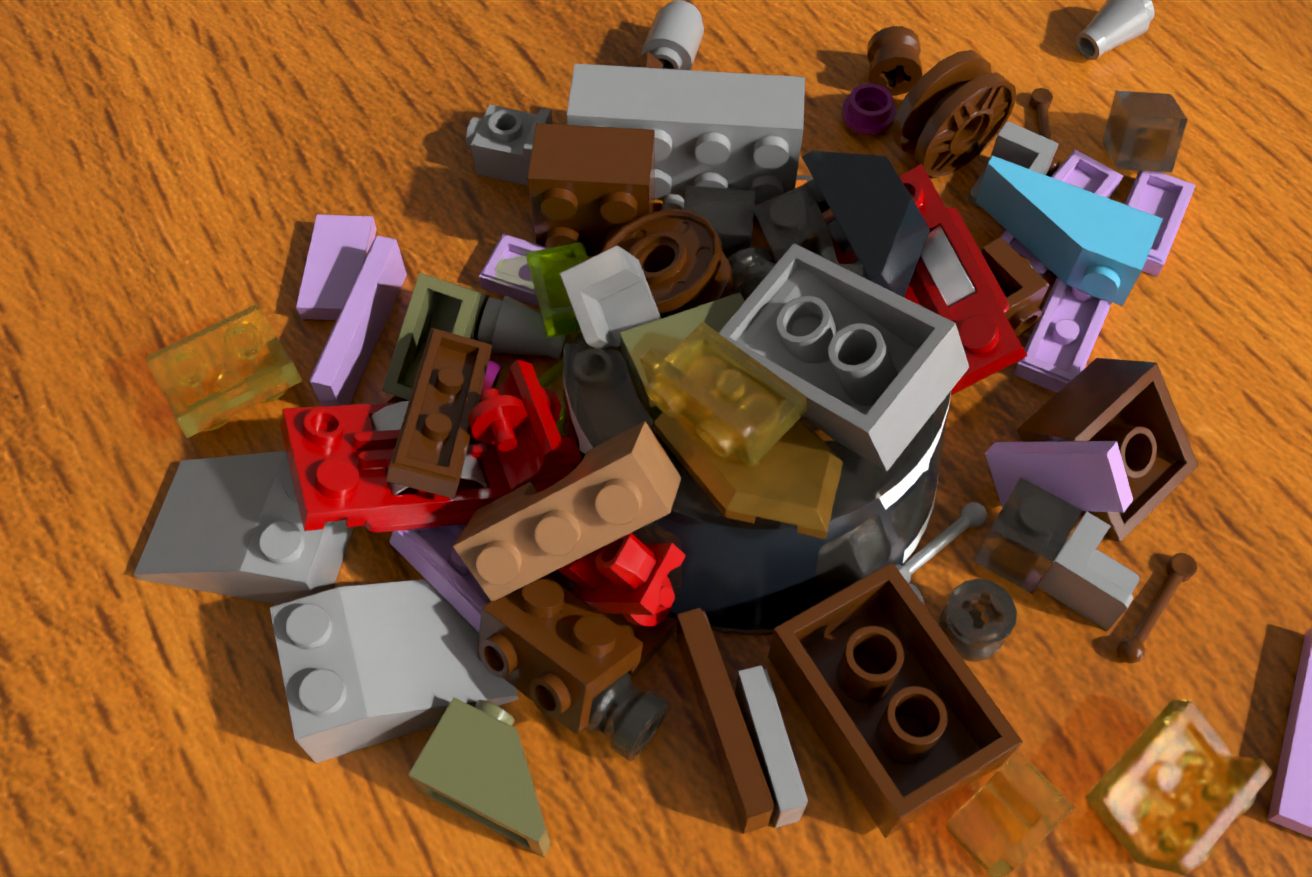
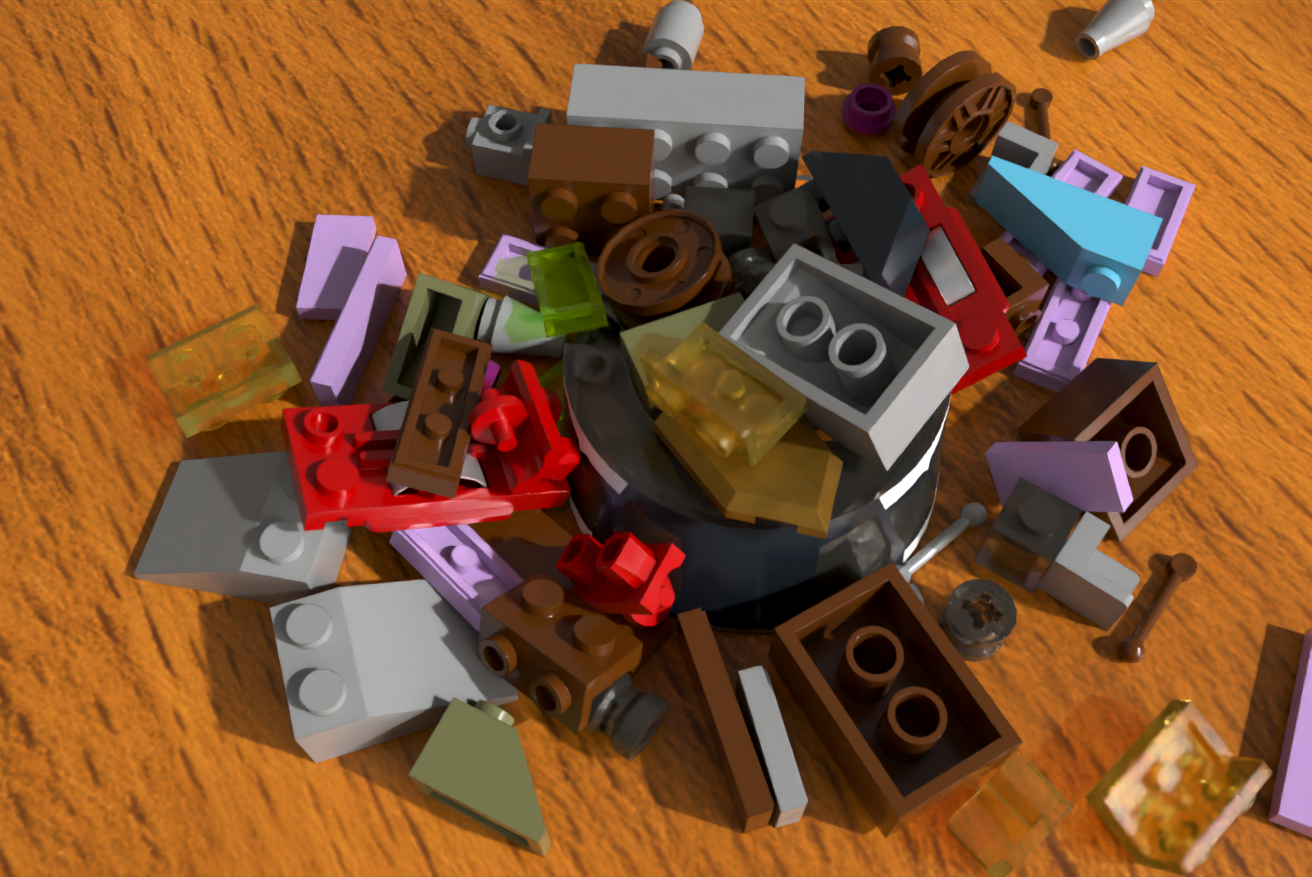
medium nougat arch [453,421,681,601] -> none
light grey panel [560,245,662,354] -> none
clear smoke brick [1102,90,1188,173] -> none

